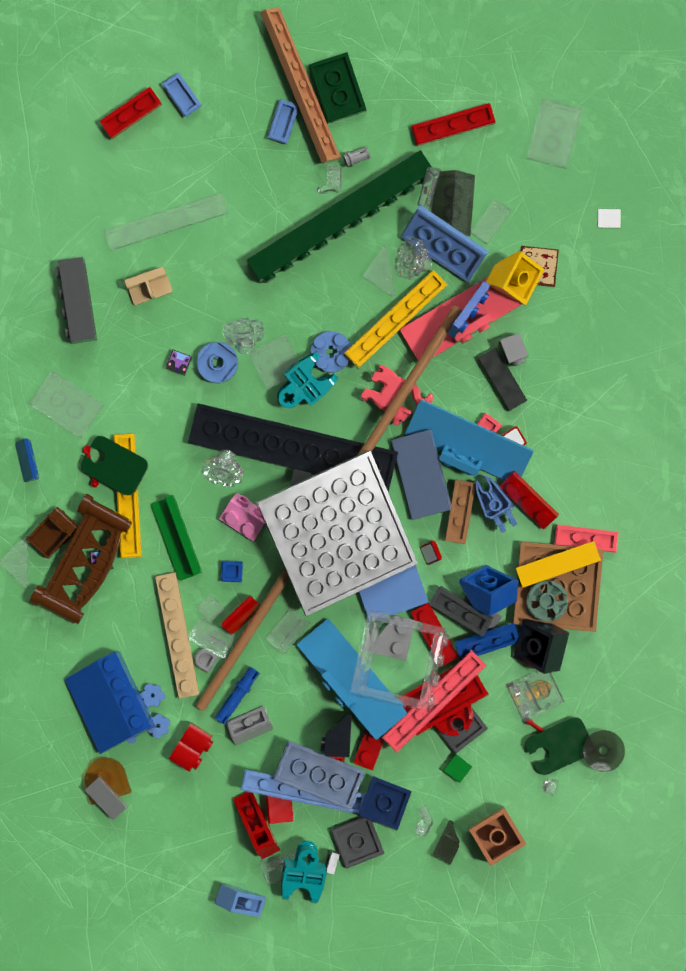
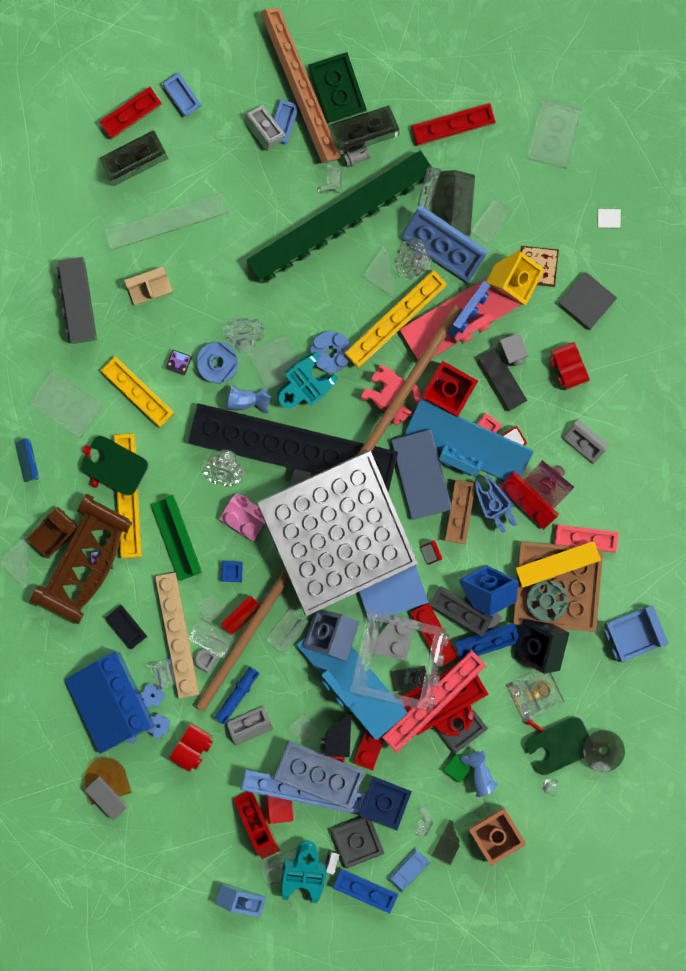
none -> clear smoke slope [100,130,168,186]
none -> yellow tile [101,356,174,428]
none -> black tile [105,604,148,650]
none -> clear tile [146,659,176,690]
none -> medium blue animal [227,385,271,413]
none -> light grey slope [244,105,286,151]
none -> clear tile [288,714,317,743]
none -> sand blue slope [303,610,360,661]
none -> clear smoke slope [331,106,400,154]
none -> blue plate [333,868,398,914]
none -> medium blue tile [387,848,431,892]
none -> clear smoke slope [390,666,429,692]
none -> red slope [422,360,478,417]
none -> medium blue animal [461,750,498,797]
none -> clear pink tile [525,460,574,509]
none -> red brick [549,342,590,391]
none -> dark grey tile [559,272,617,330]
none -> light grey slope [562,419,609,464]
none -> medium blue panel [603,605,669,663]

